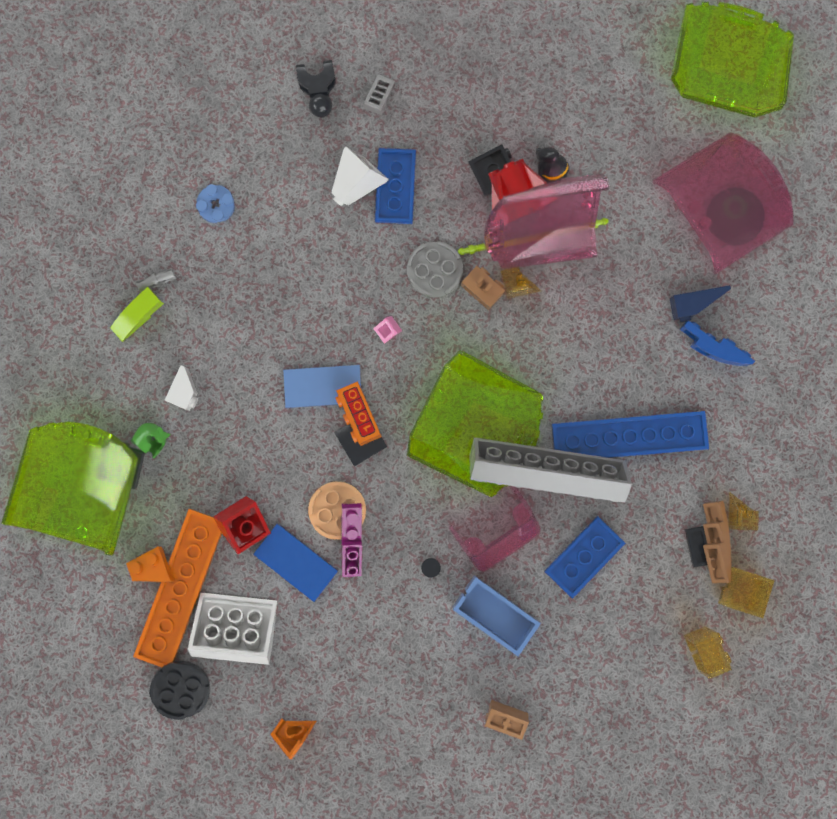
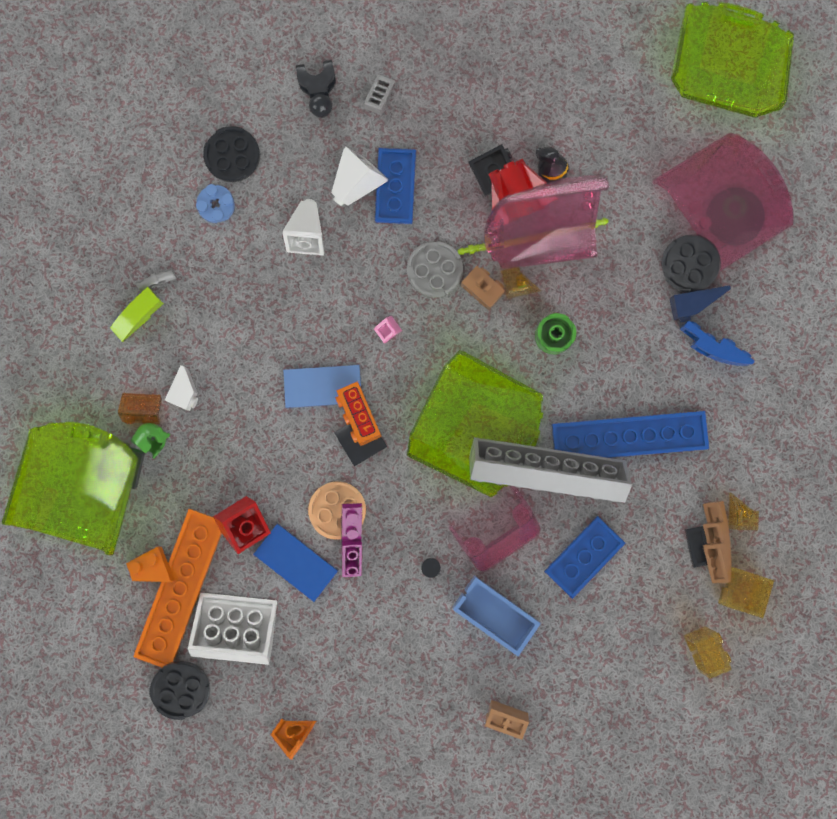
none -> clear orange bracket [118,393,162,424]
none -> black tile [203,126,260,182]
none -> white slope [283,199,324,255]
none -> bright green brick [535,313,576,355]
none -> black tile [661,234,721,293]

